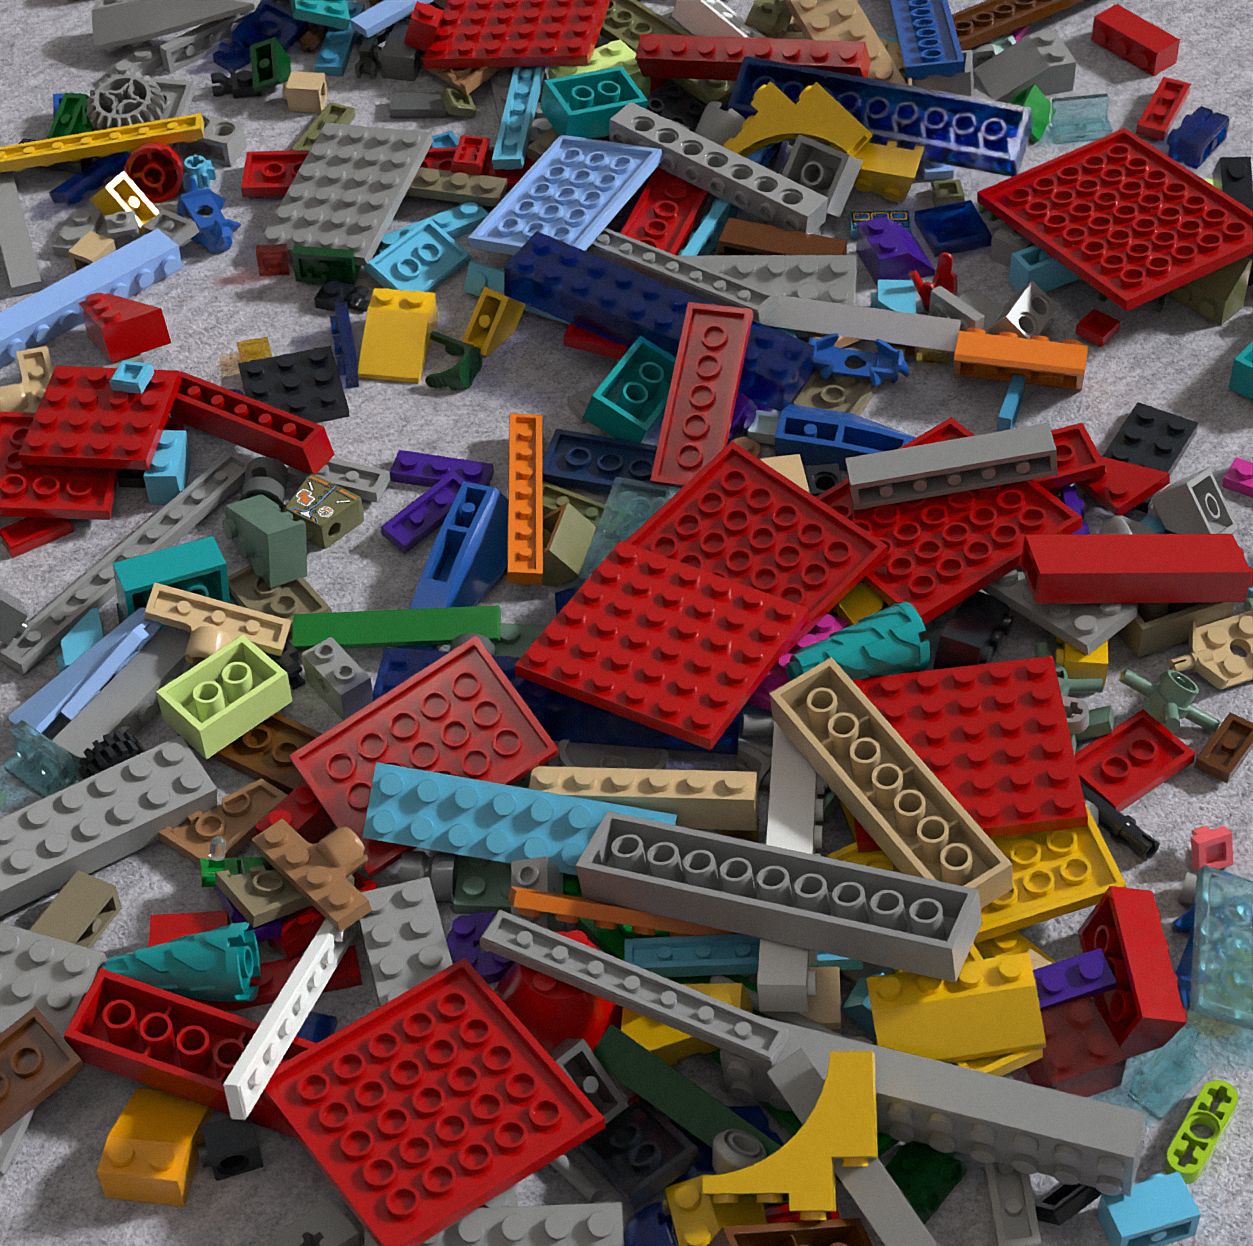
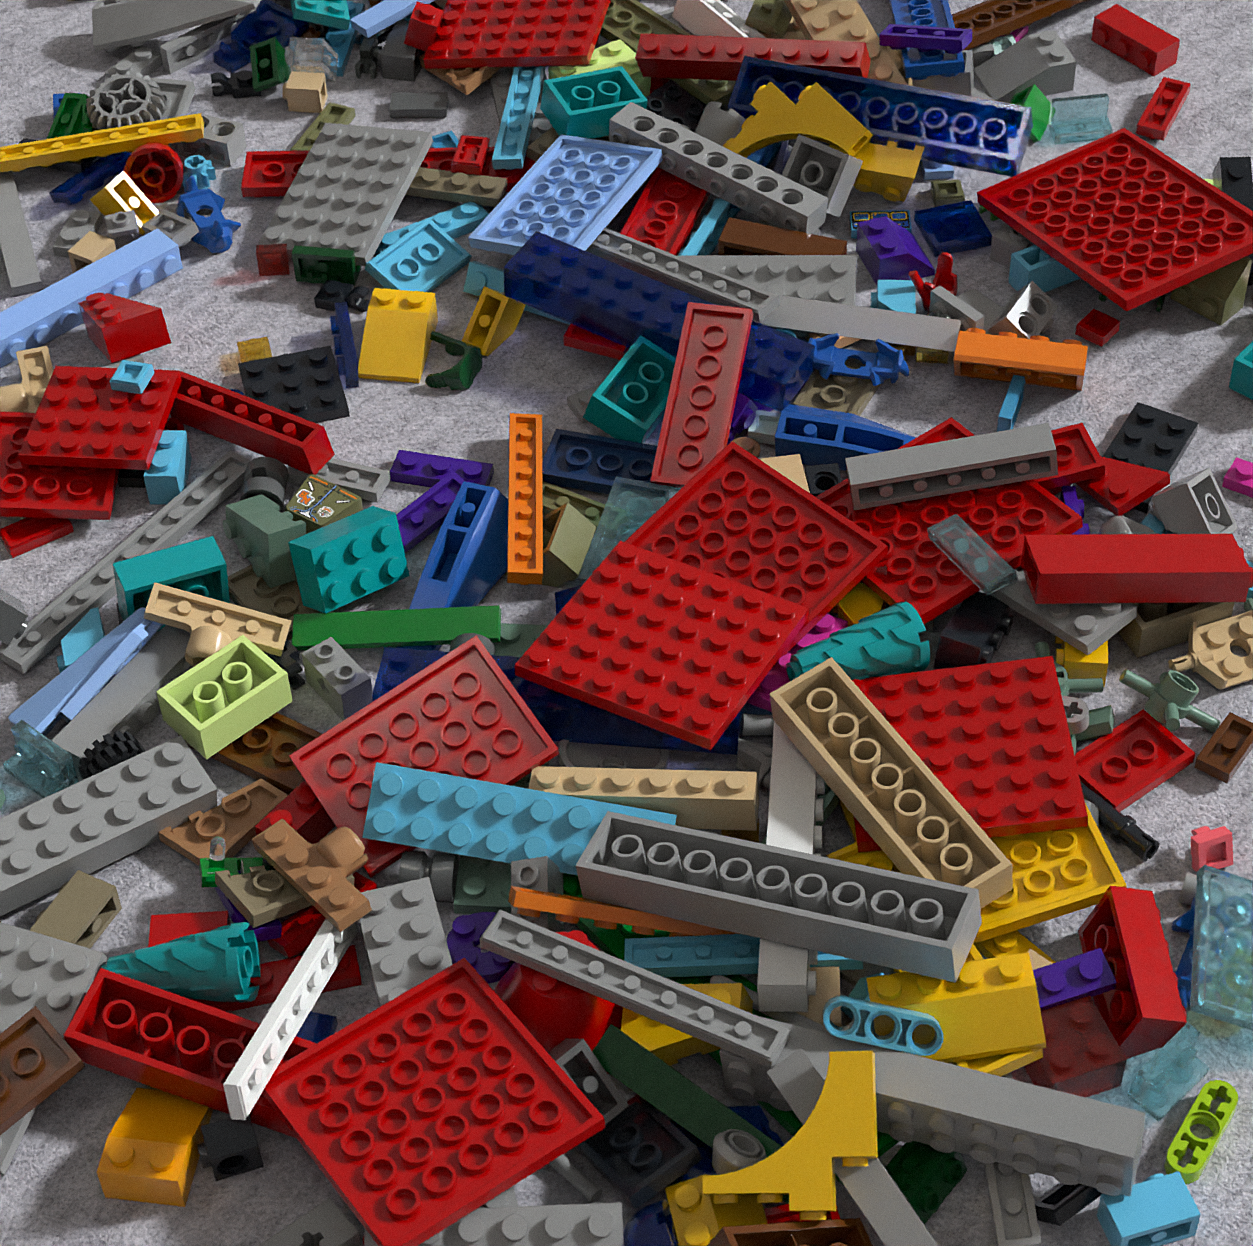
olive tile [441,88,477,118] -> none
clear blue brick [1167,106,1230,169] -> none
none -> clear brick [285,37,338,82]
none -> teal brick [288,506,410,614]
none -> medium azure beam [823,995,943,1056]
none -> dark purple plate [879,24,972,54]
none -> clear light blue tile [927,514,1017,596]

